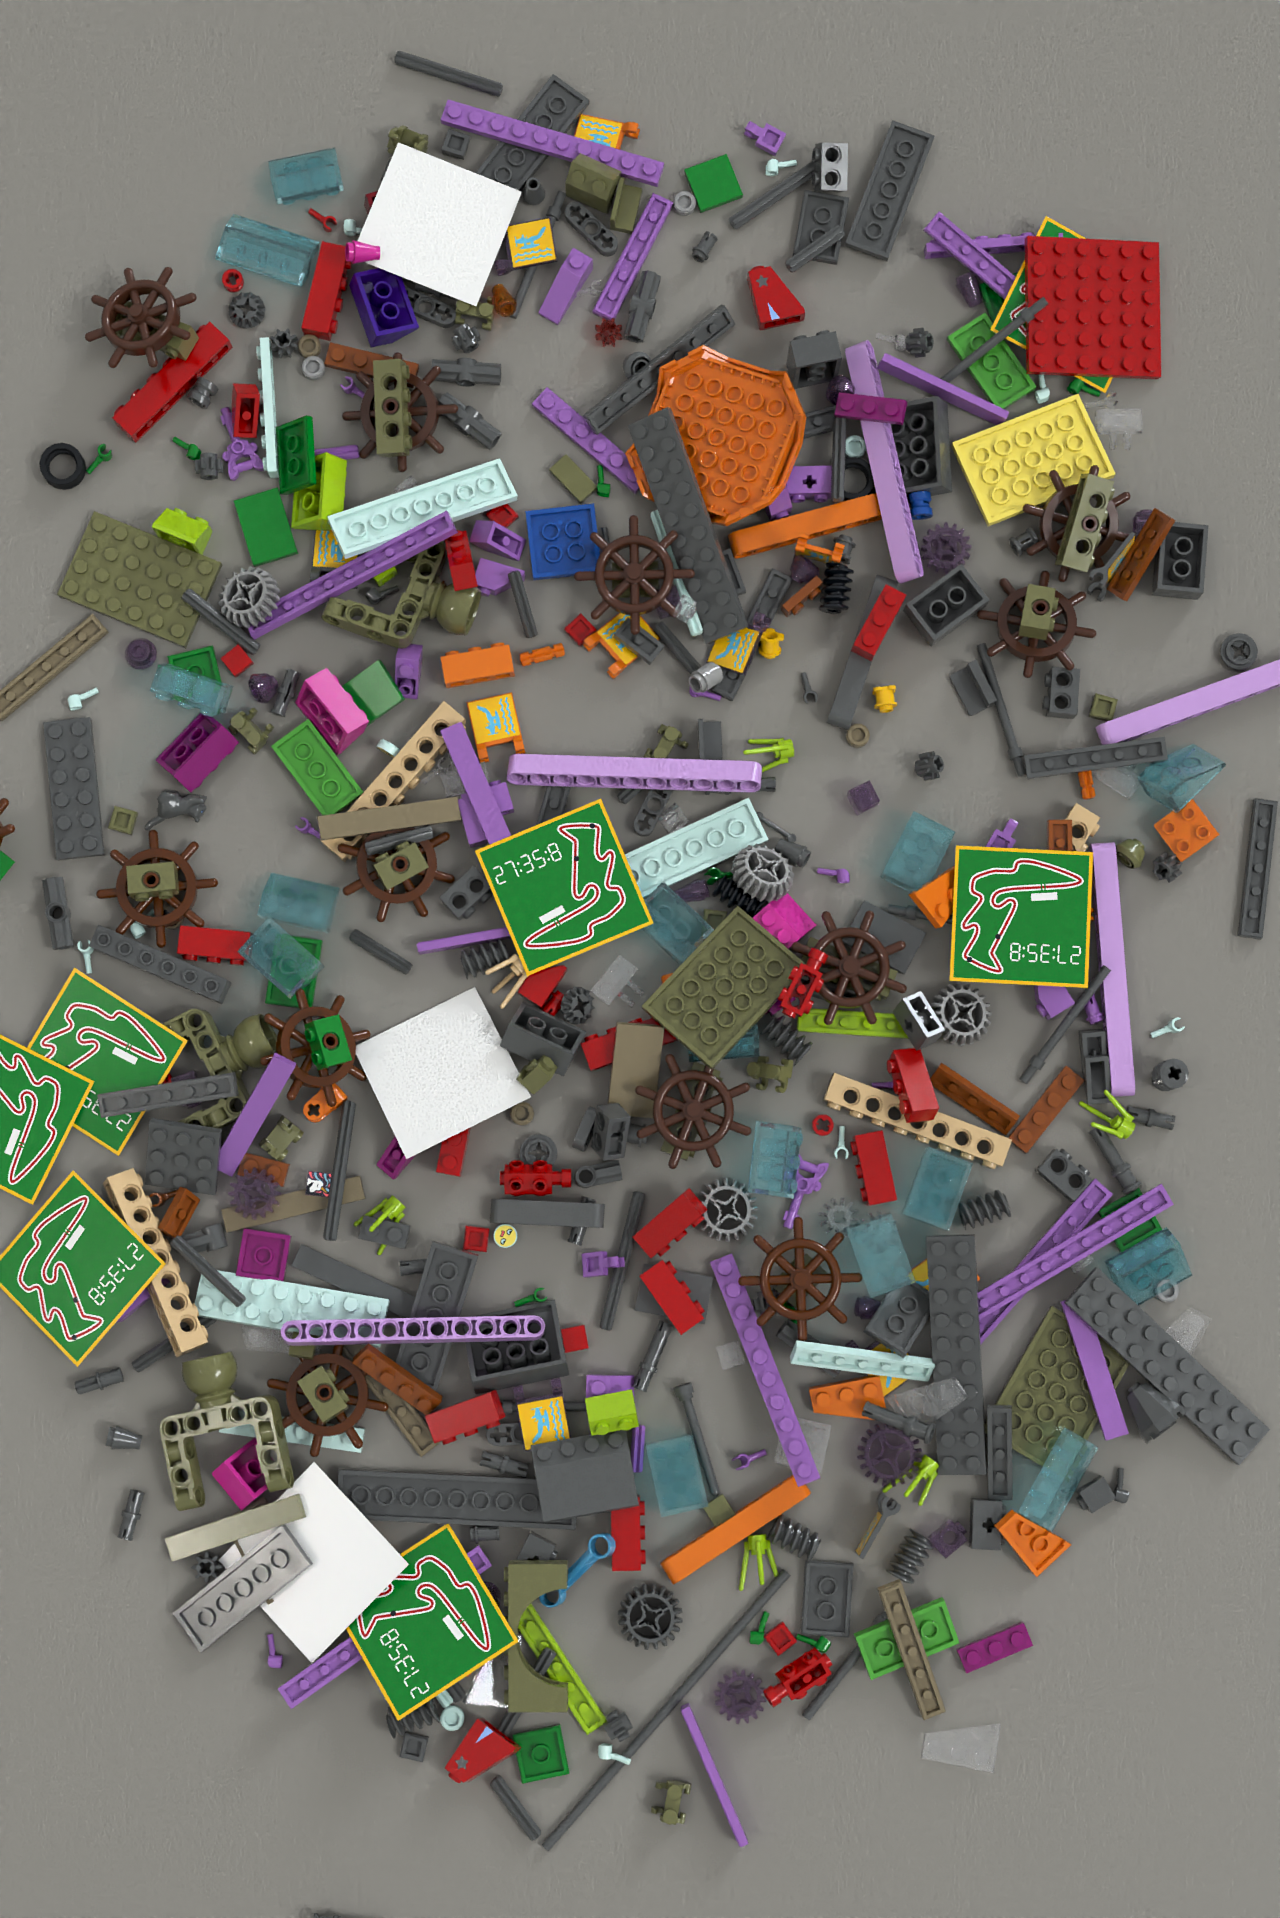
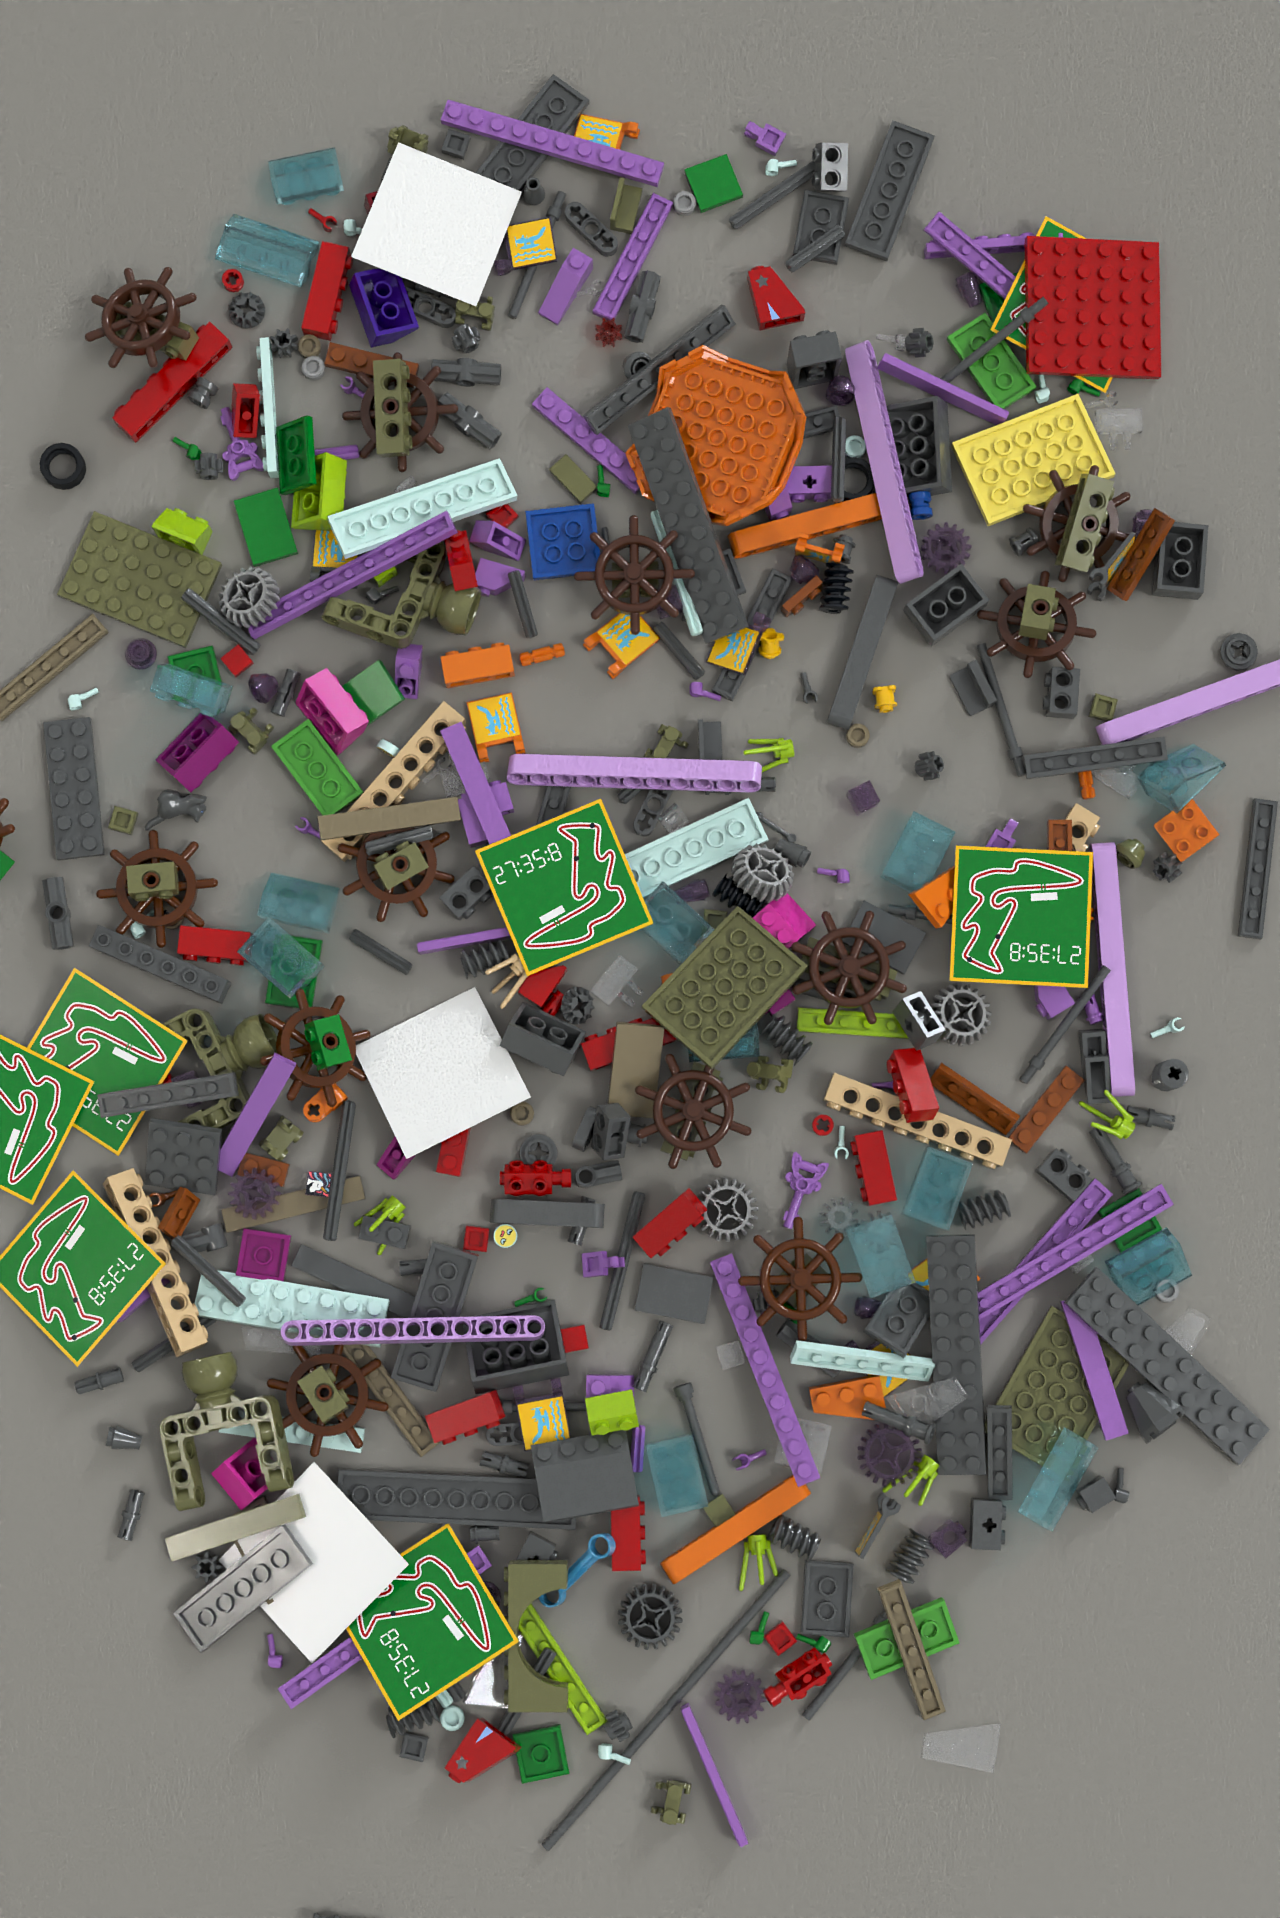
light aqua hand [77,940,94,974] -> none
green hand [86,444,112,474] -> none
olive tile [288,1331,318,1360] -> none
dark pink cone [345,240,380,264] -> none
dark orange plate [352,1343,443,1415] -> none
dark grey axle [395,51,503,97] -> none
dark grey axle [490,1775,541,1841] -> none
clear orange cone [492,284,517,317] -> none
olive brick [516,1055,558,1095] -> none
red tile [564,613,597,646] -> none
olive slope [565,153,622,214] -> none
dark grey plate [613,617,665,665] -> none
red brick [639,1259,705,1335] -> none
clear plate [673,594,697,624] -> none
light grey brick [688,662,723,693] -> none
dark grey pin [692,231,718,262] -> none
green hand [704,867,733,885] -> none
clear light blue slope [748,1121,803,1199] -> none
red brick [778,948,828,1019] -> none
magenta plate [834,392,907,425] -> none
red brick [851,584,906,662] -> none
magenta plate [956,1622,1033,1673] -> none
orange wing [994,1510,1071,1577] -> none

